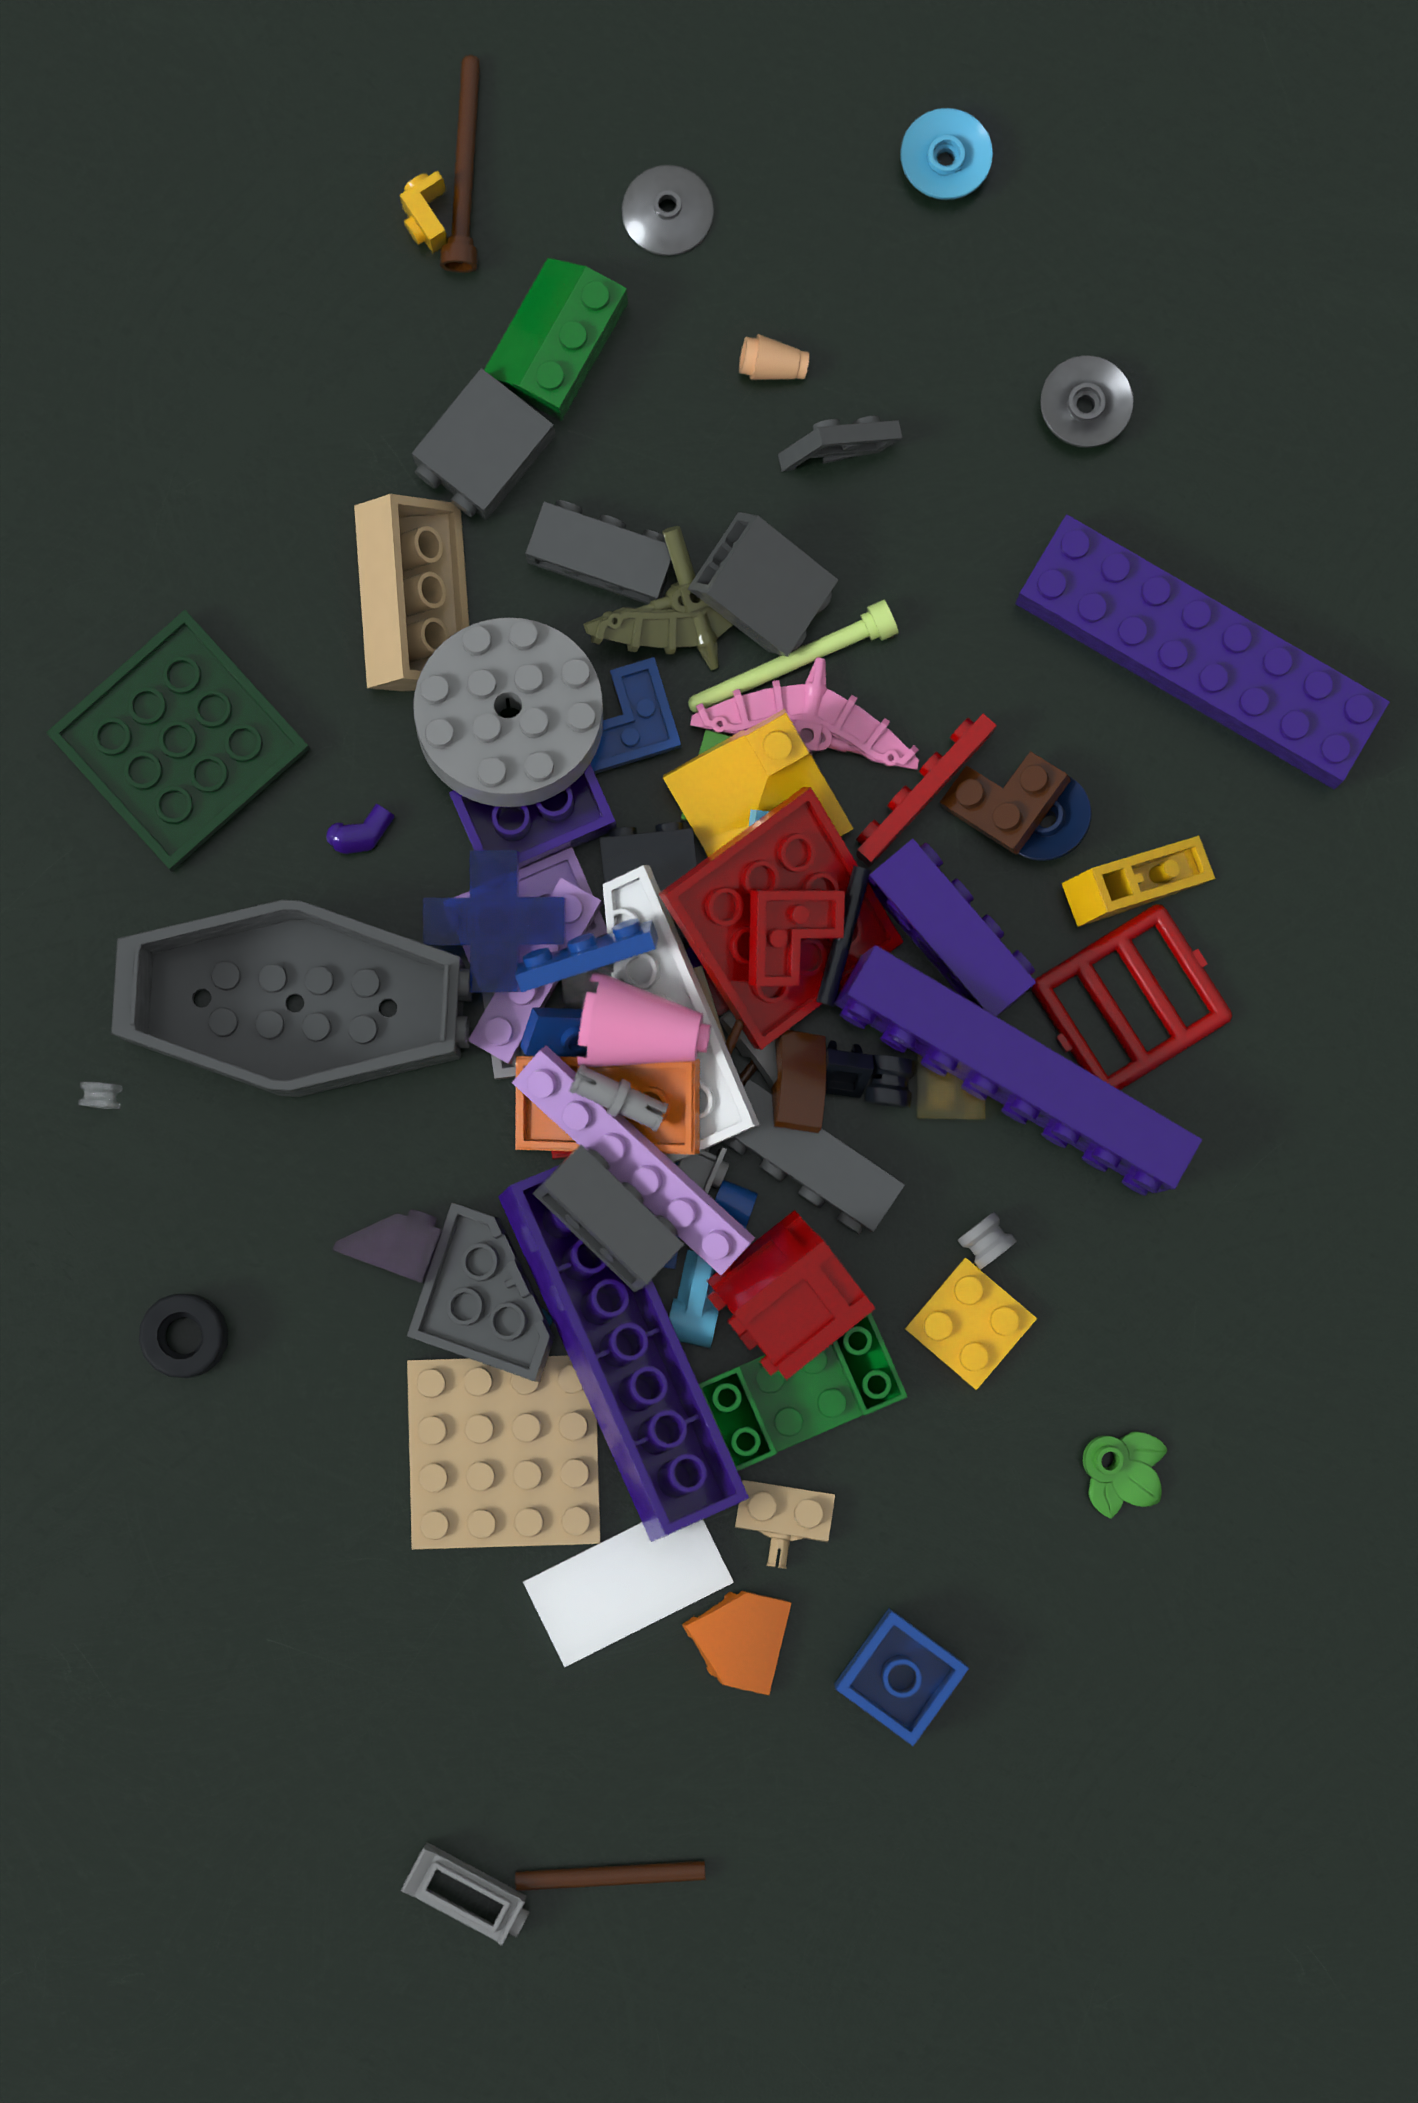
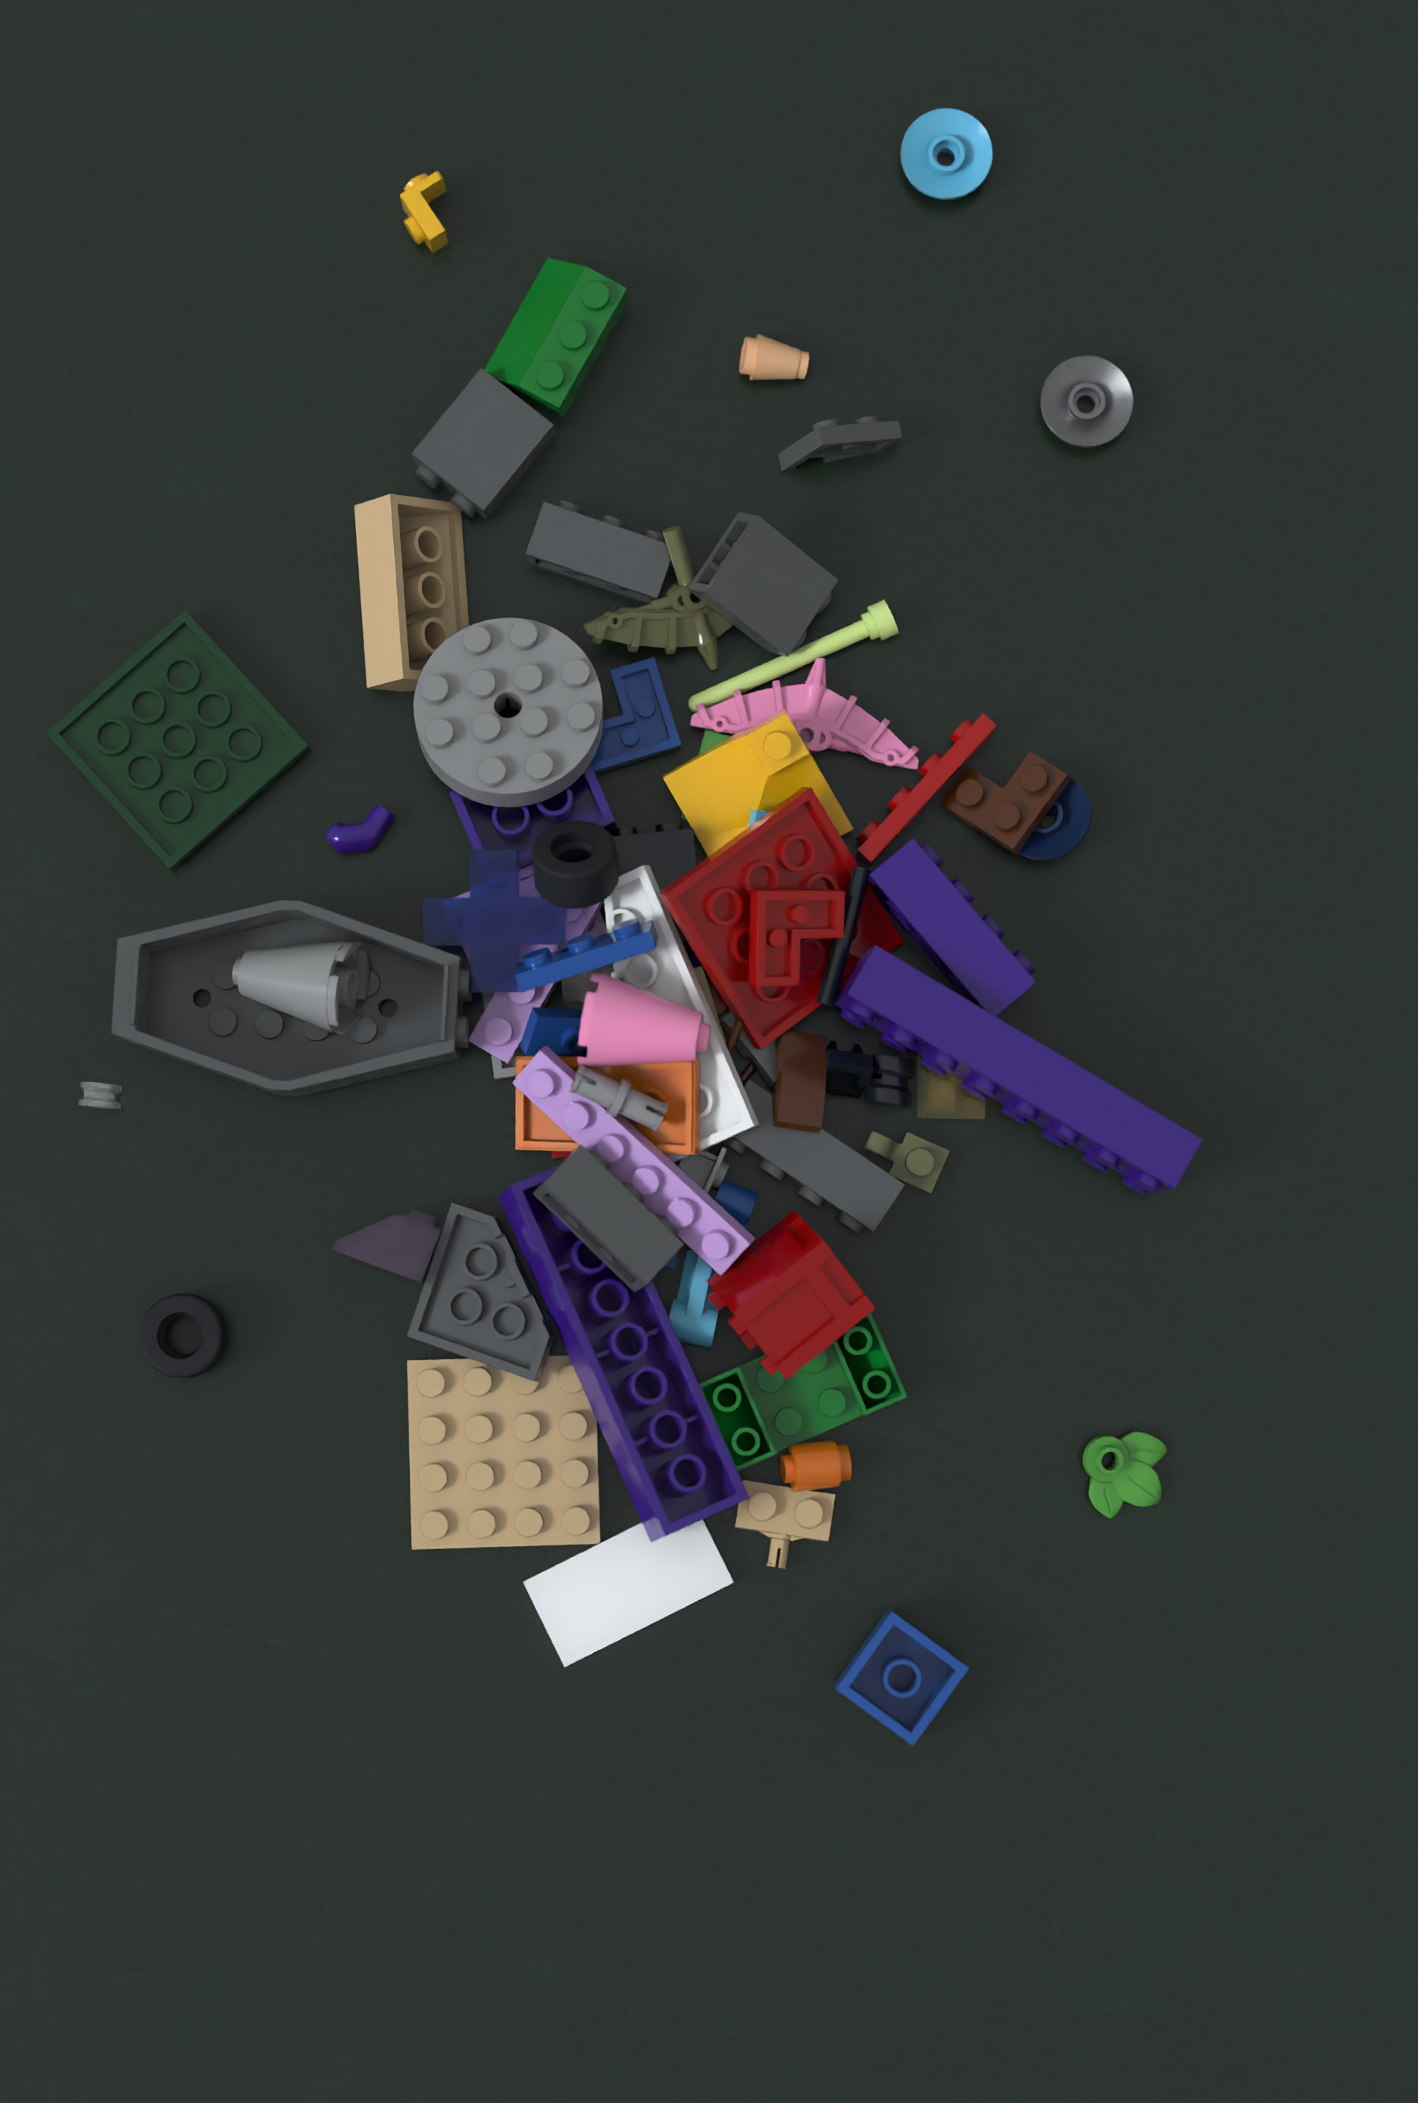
light grey window [401,1842,529,1945] -> none
reddish brown piece [440,55,480,273] -> none
reddish brown bar [515,1861,705,1891] -> none
flat silver dish [622,165,713,256] -> none
orange slope [682,1591,792,1695] -> none
yellow plate [904,1257,1037,1390] -> none
light grey wheel [957,1212,1017,1270] -> none
dark purple brick [1015,514,1390,790] -> none
red bar [1031,904,1232,1090] -> none
yellow slope [1061,836,1215,927] -> none
none -> light grey cone [232,940,369,1035]
none -> black tyre [532,820,618,909]
none -> orange brick [779,1440,852,1492]
none -> olive plate [863,1131,950,1194]

